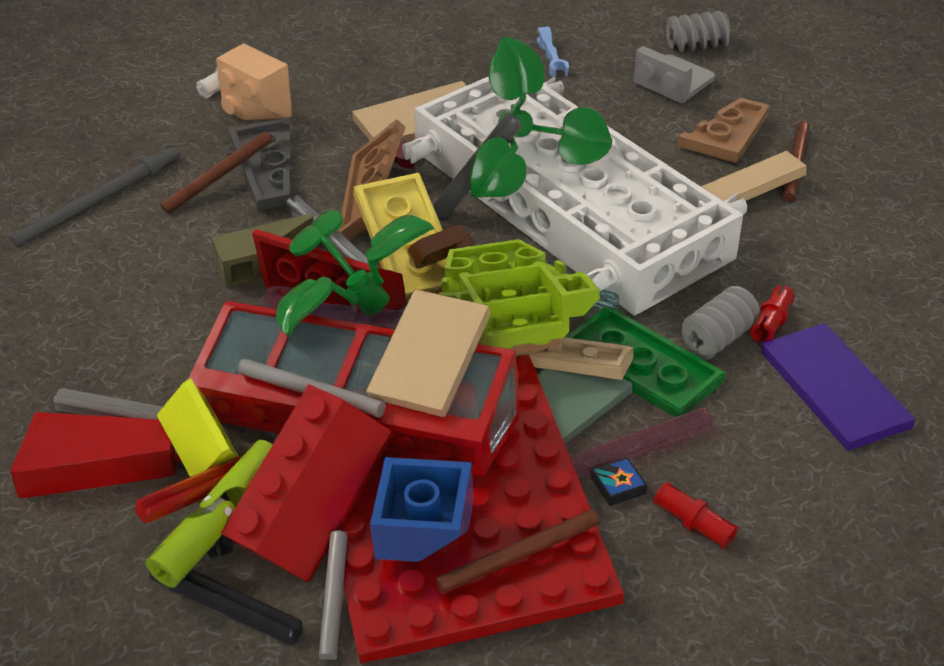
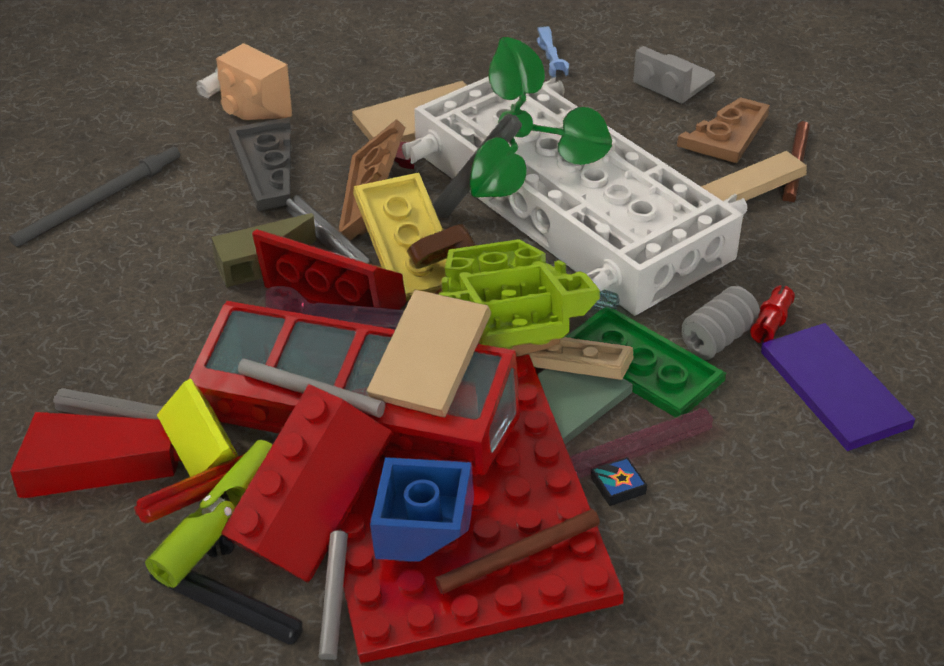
copper bar [160,131,273,214] -> none
green plant [276,210,435,337] -> none
red pin [653,481,739,550] -> none
light grey piece [666,10,730,52] -> none

